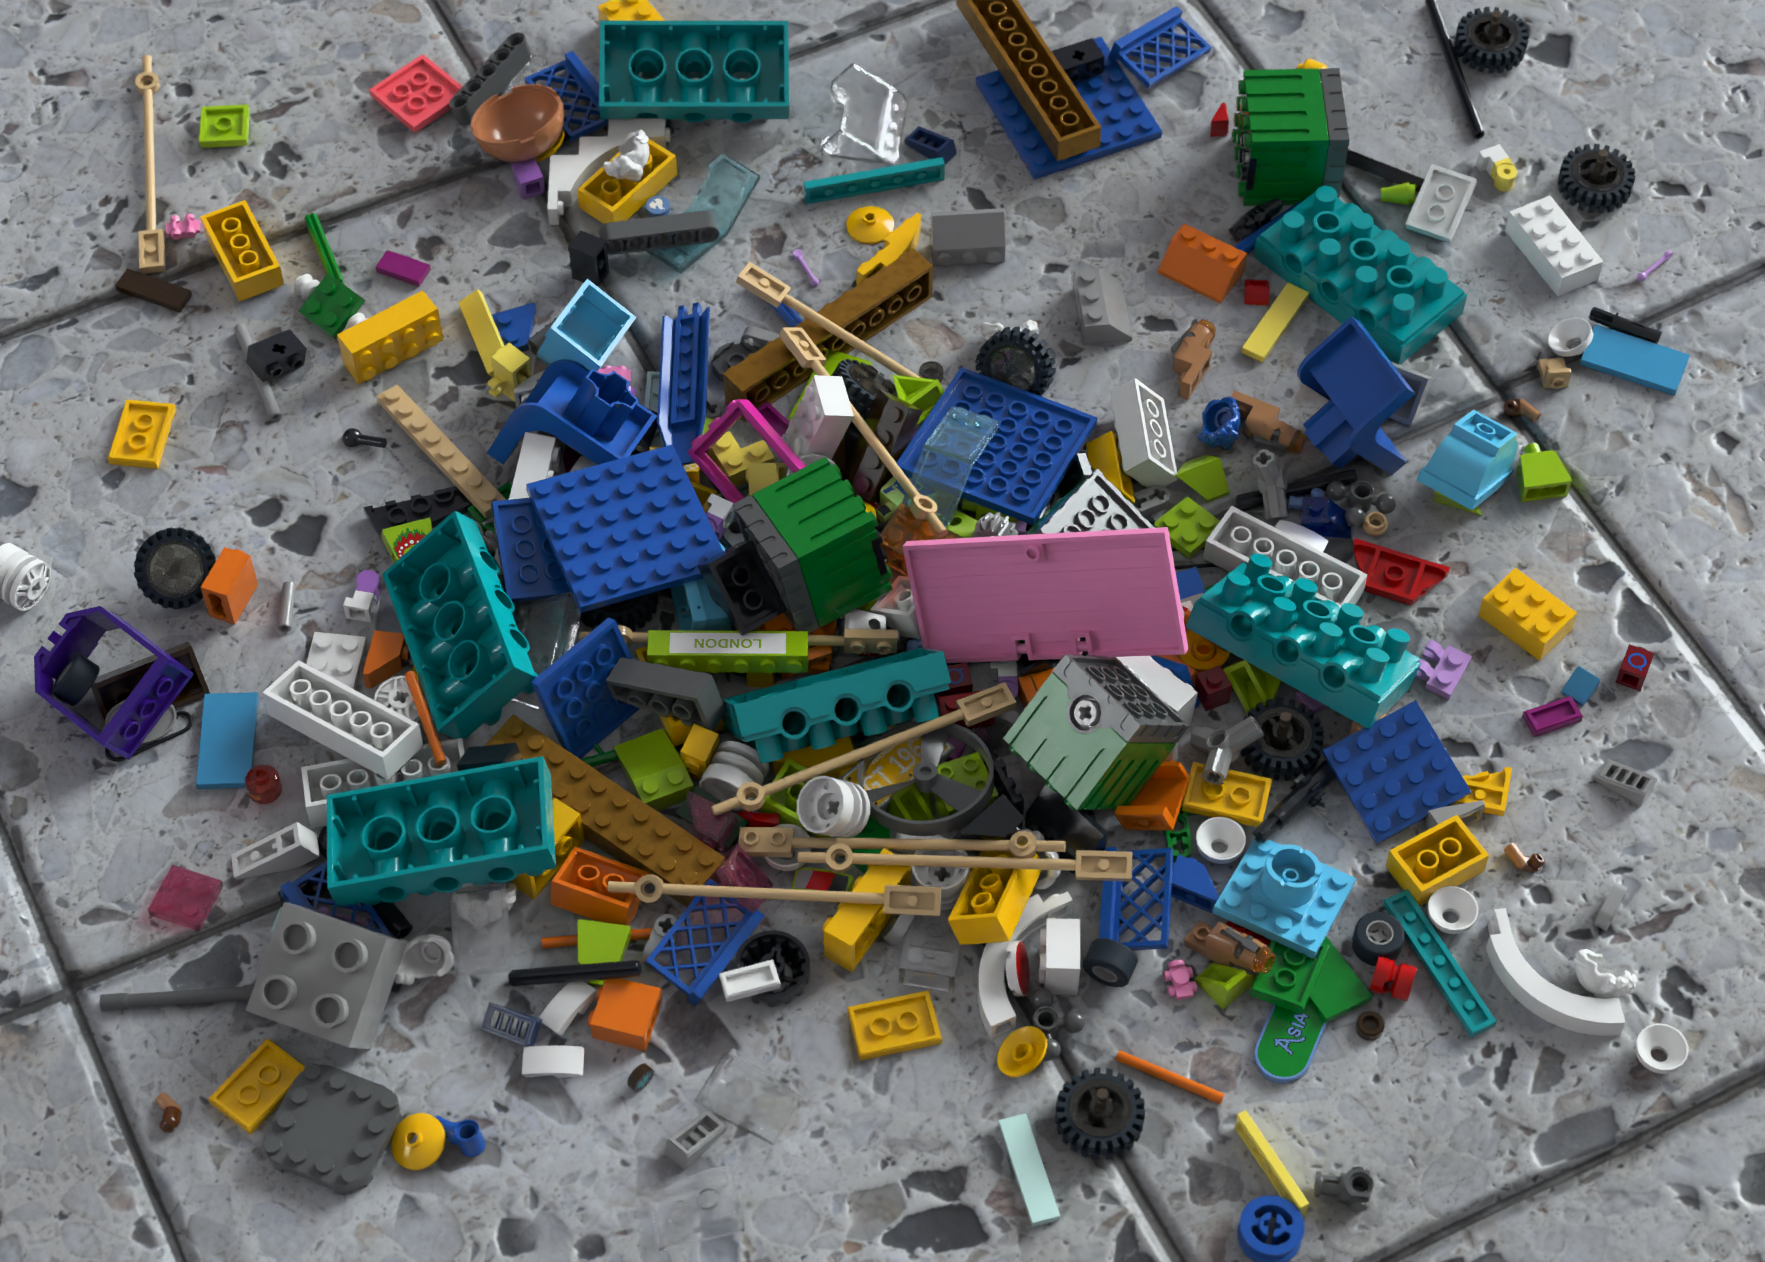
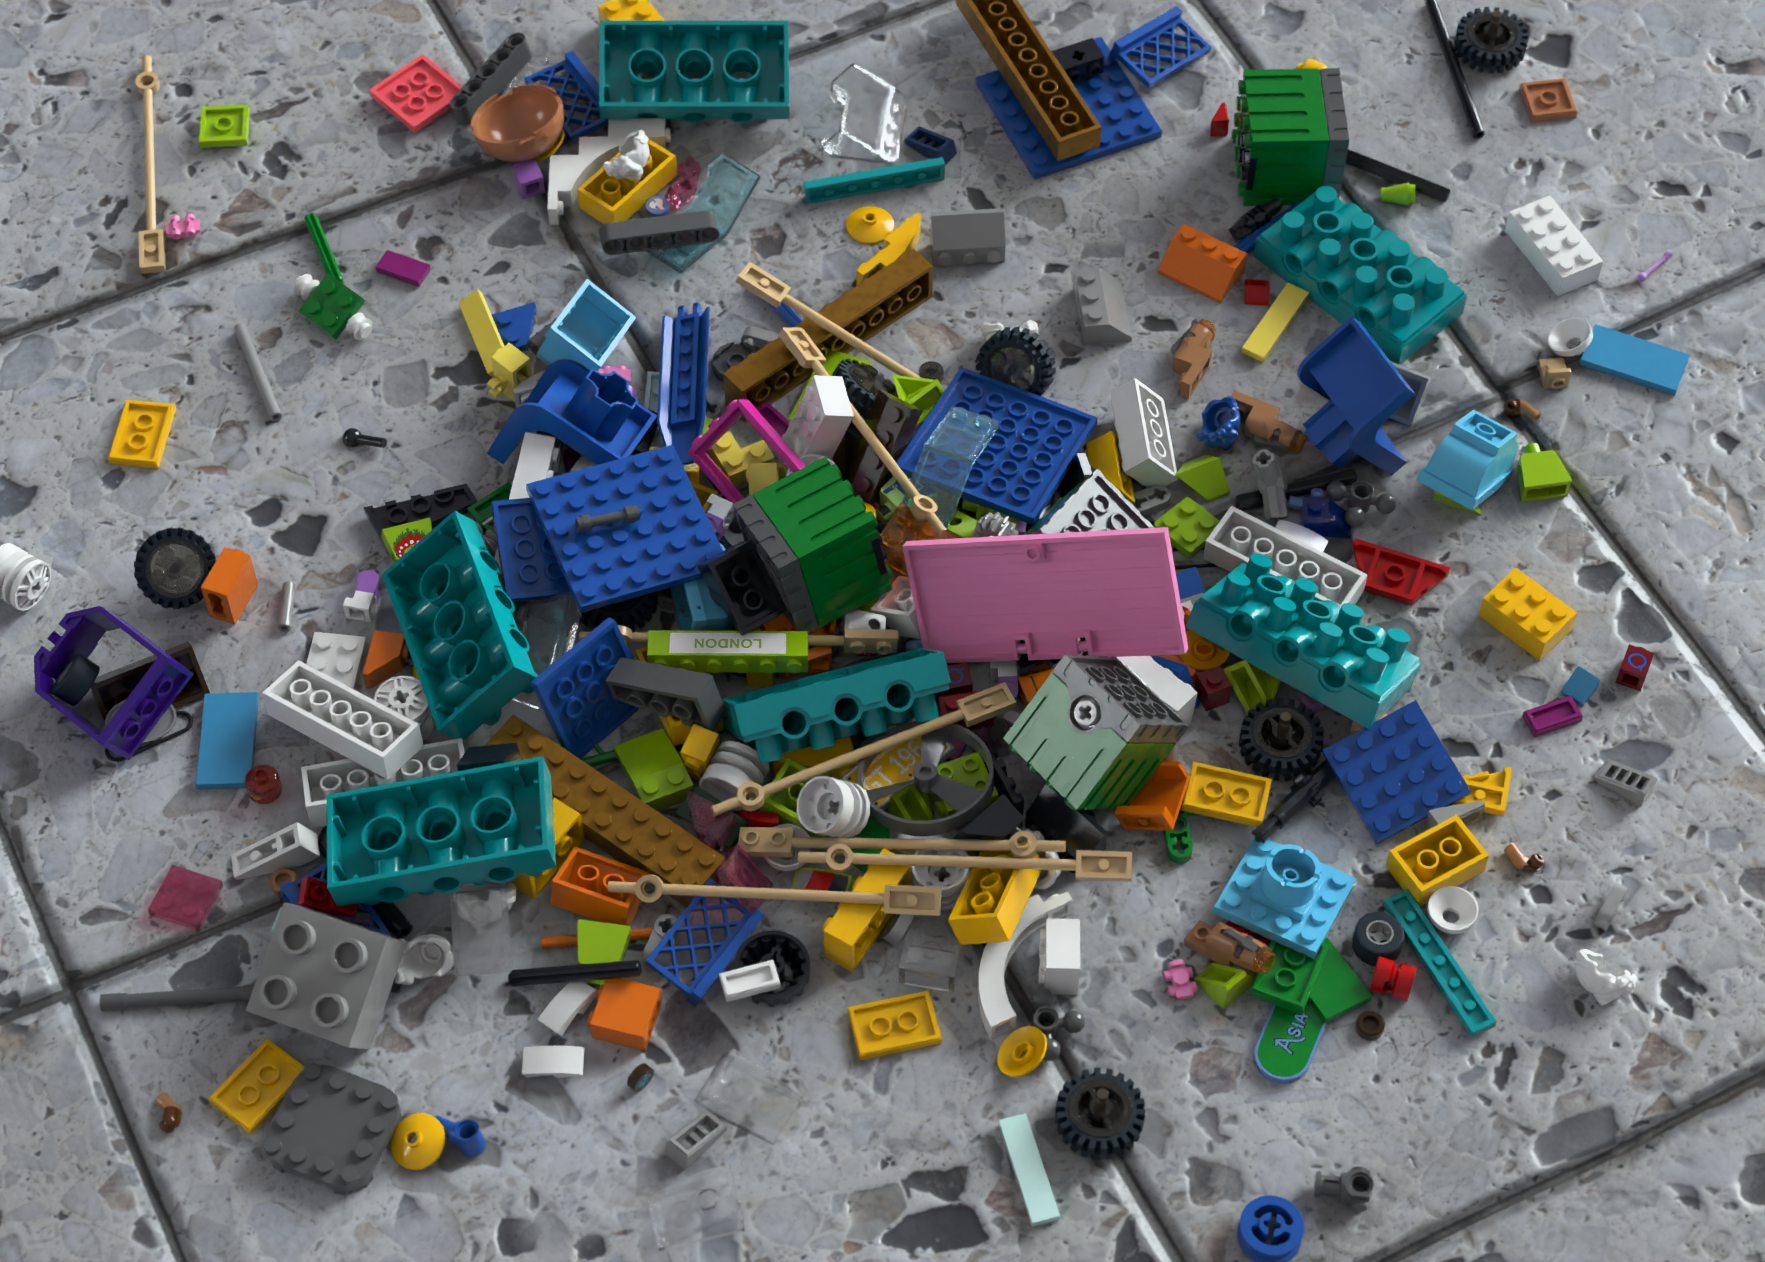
dark brown tile [115,268,192,313] -> none
yellow brick [200,200,284,302] -> none
black brick [246,329,307,382] -> none
yellow brick [337,290,443,385] -> none
tan plate [376,385,506,519] -> none
orange bar [404,671,447,766] -> none
dark blue slope [481,1002,542,1047] -> none
black brick [568,231,609,287] -> none
lavender hinge [793,249,819,287] -> none
tile [1005,940,1030,997] -> none
black wheel [1082,938,1138,987] -> none
blue fence [1099,847,1173,951] -> none
orange bar [1115,1050,1225,1105] -> none
blue slope [1171,855,1219,914] -> none
light grey piece [1190,716,1264,786] -> none
white piece [1196,817,1246,864] -> none
light yellow tile [1234,1110,1309,1217] -> none
tan plate [1362,511,1388,536] -> none
white plate [1405,164,1477,243] -> none
lavender plate [1415,640,1472,700] -> none
leg [1476,144,1517,192] -> none
white arch [1486,908,1626,1036] -> none
wheel [1558,144,1635,214] -> none
black axle [1589,307,1662,344] -> none
white piece [1635,1024,1689,1074] -> none
none -> medium nougat tile [270,868,298,896]
none -> red slope [297,876,358,918]
none -> dark grey bar [575,505,640,533]
none -> clear pink piece [665,156,701,208]
none -> nougat tile [1519,78,1578,123]

